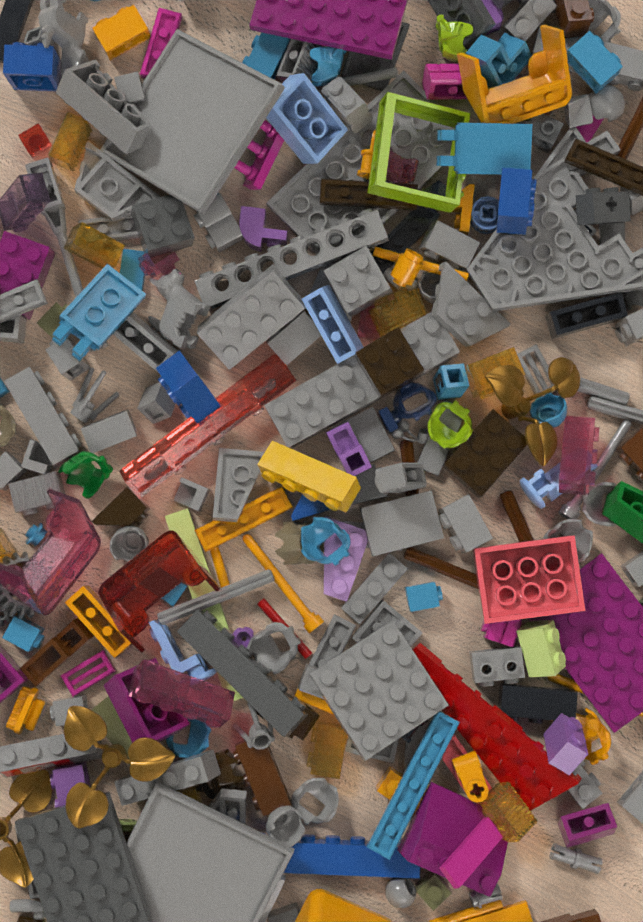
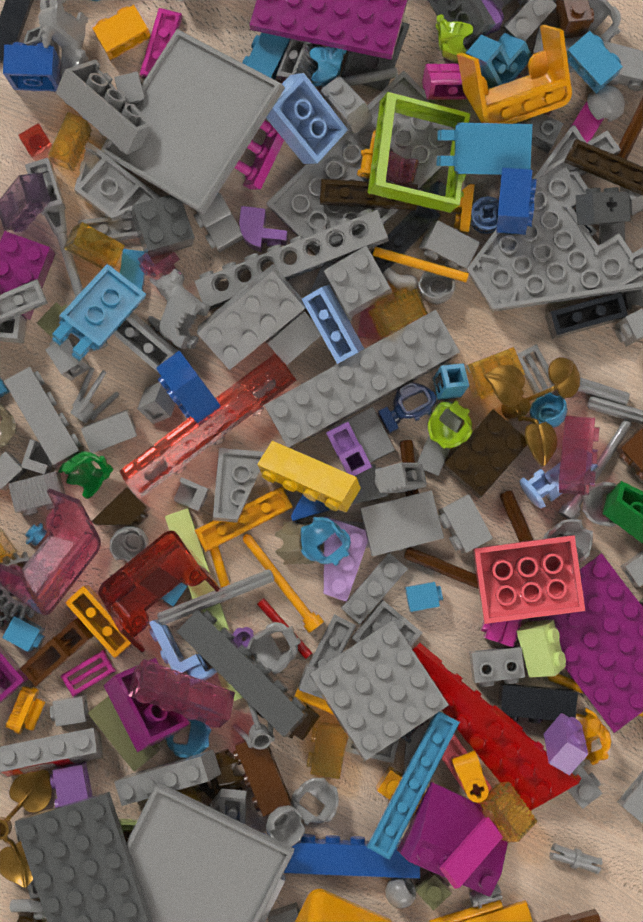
pearl gold plant [64,706,175,829] -> none
dark brown brick [355,327,424,399] -> none
light orange brick [391,249,424,287] -> none
light grey piece [392,420,429,444] -> none
light grey wing [432,262,511,347] -> none
magenta brick [558,803,617,848] -> none
light grey slope [564,94,593,128] -> none

